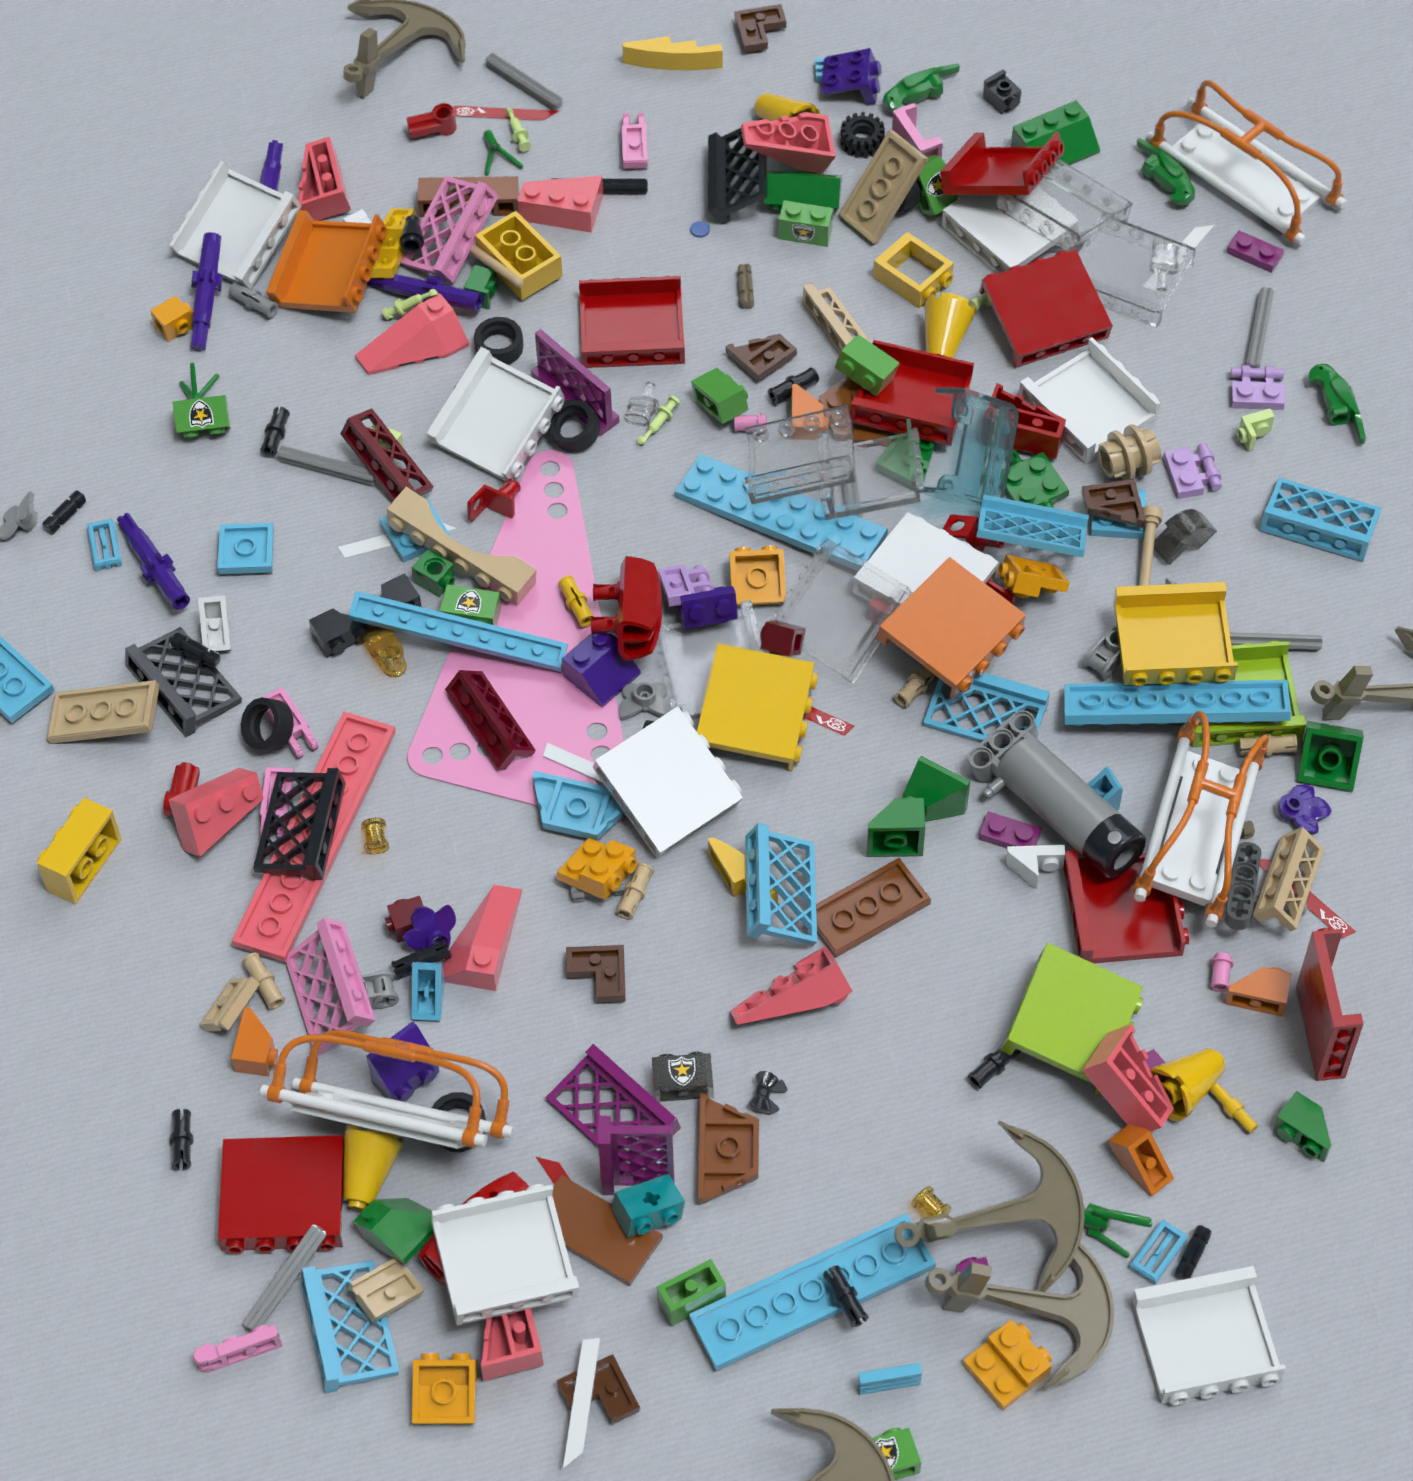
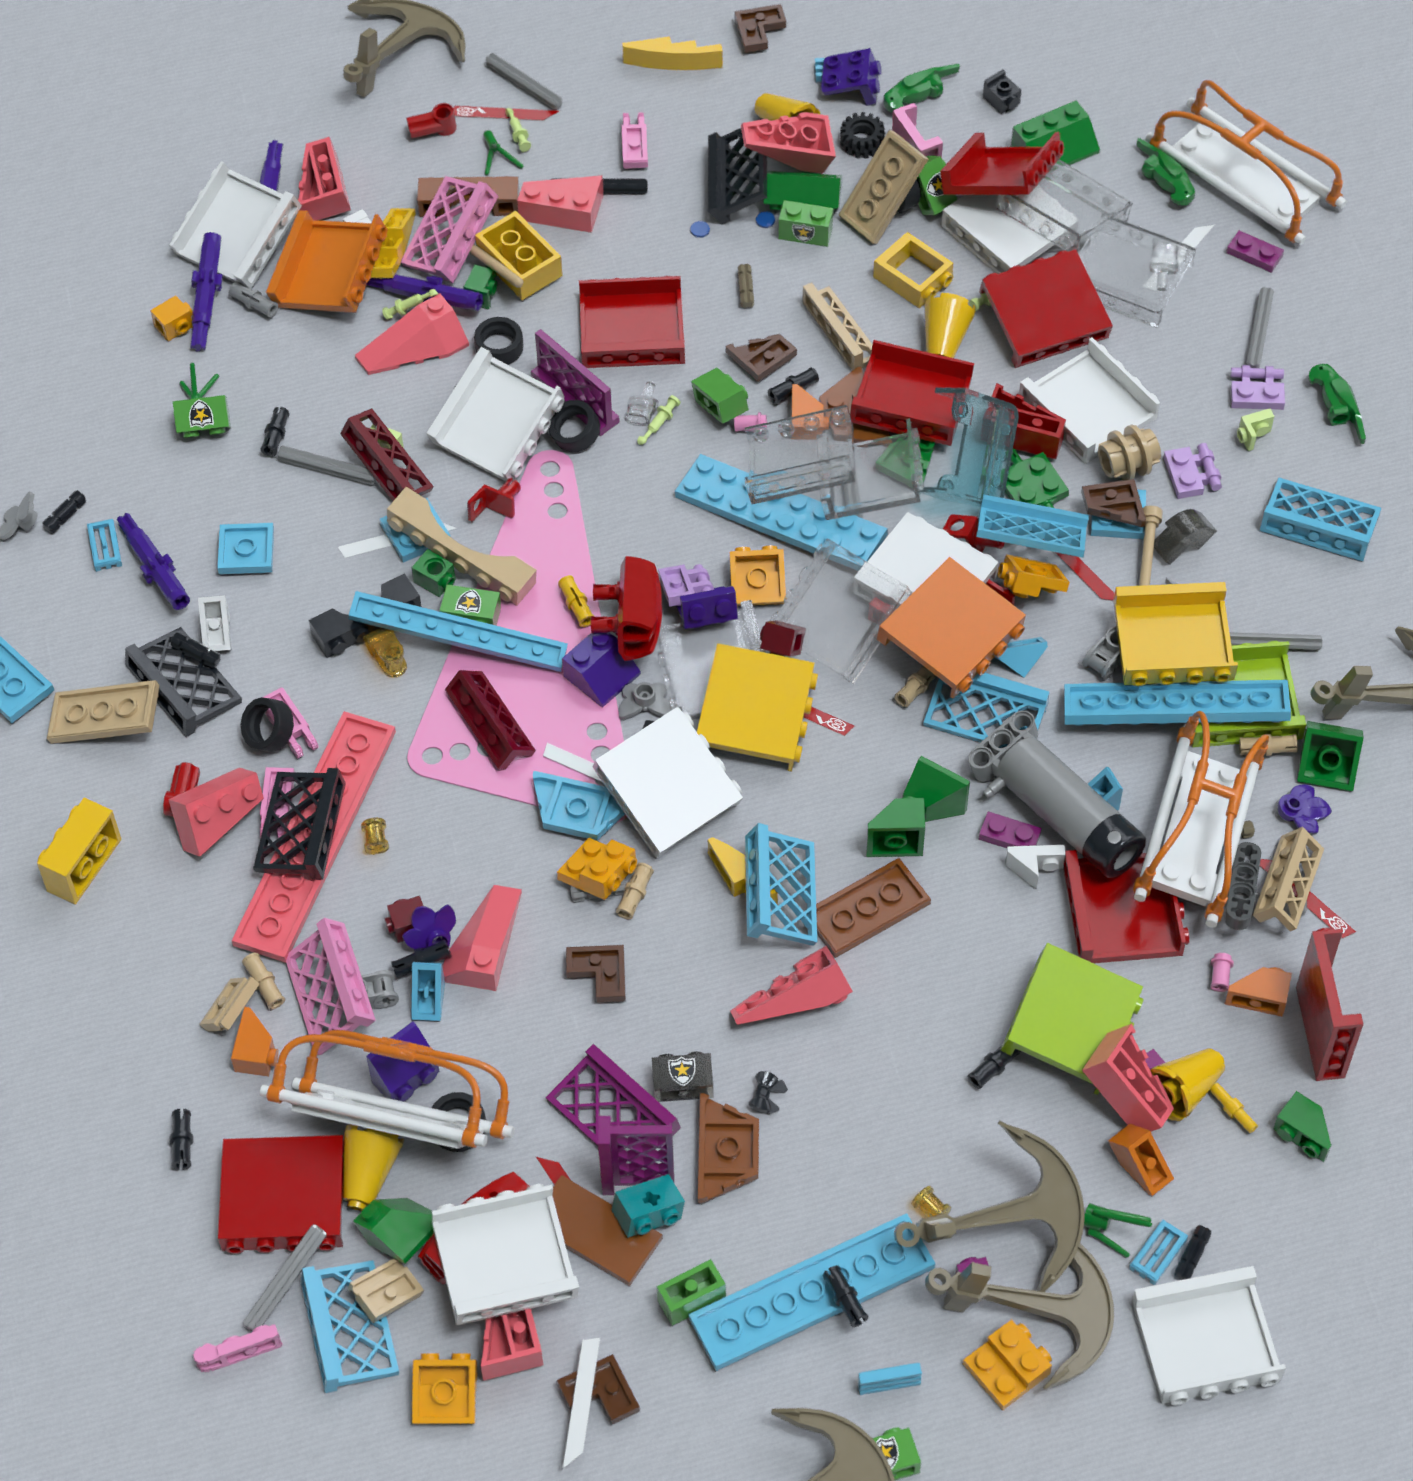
black cone [399,215,425,253] -> none
bright green brick [834,334,900,396] -> none
none -> blue piece [756,212,775,228]
none -> medium azure slope [995,637,1048,678]
none -> red sticker [1043,539,1115,601]

